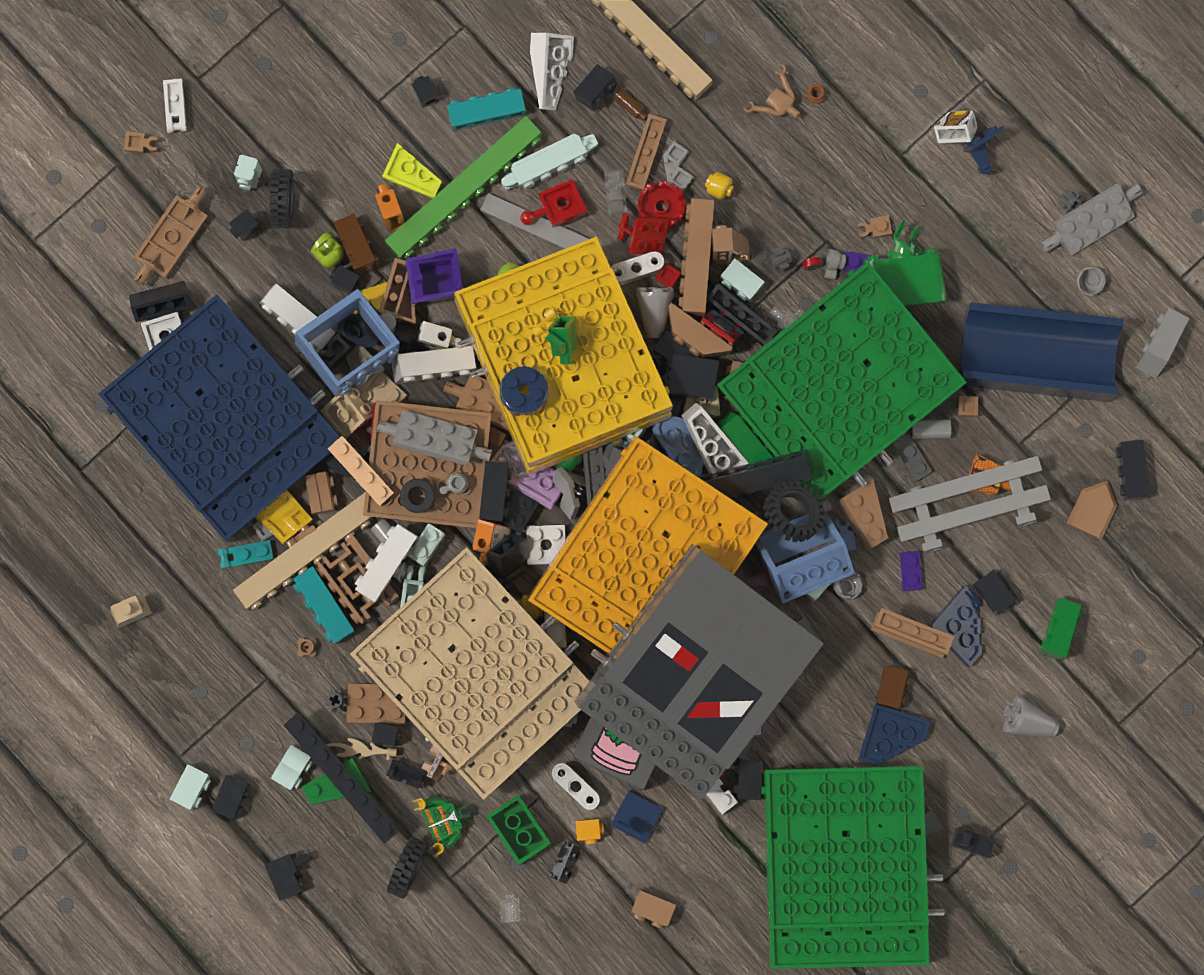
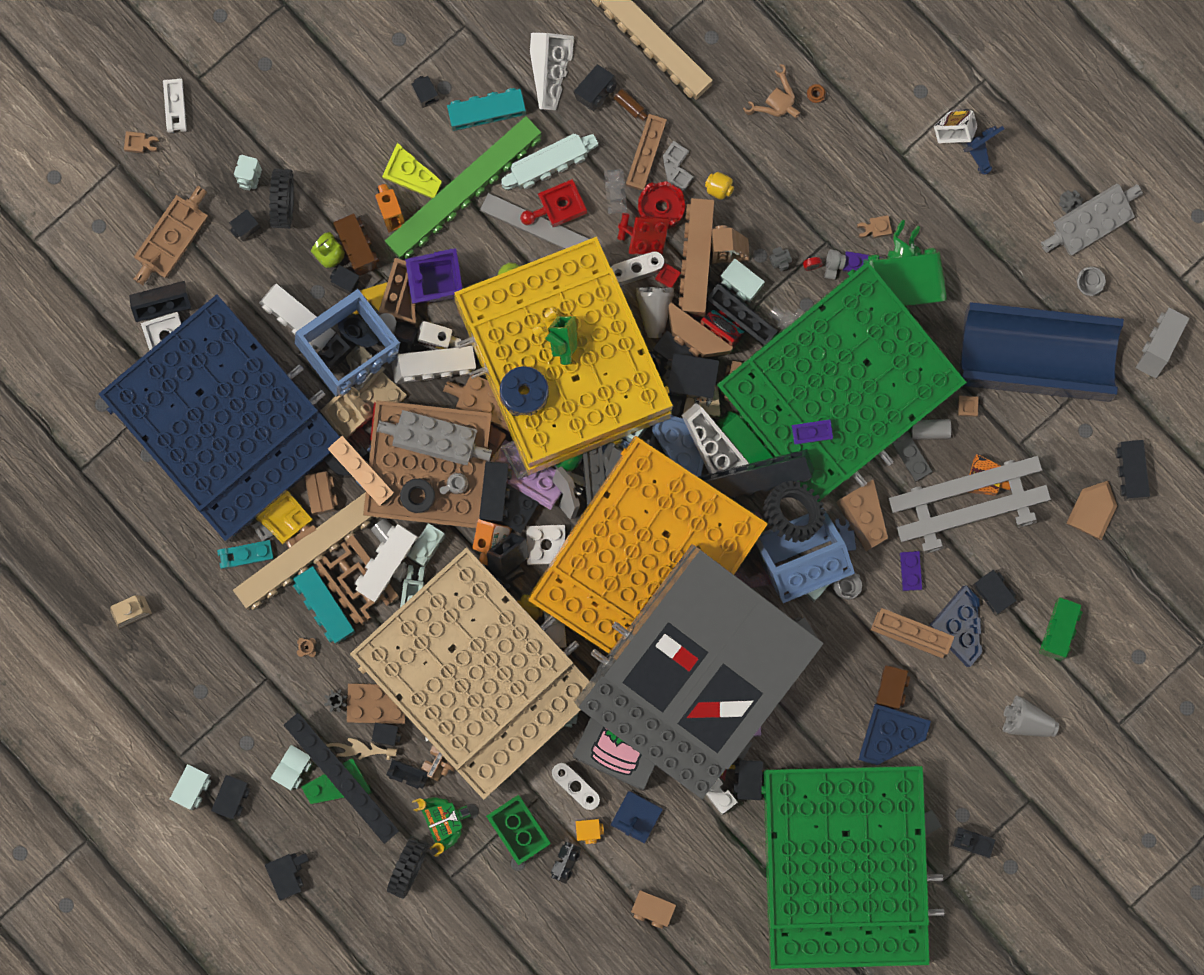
clear brick [500,894,522,923] -> none
none -> dark purple plate [792,419,833,445]

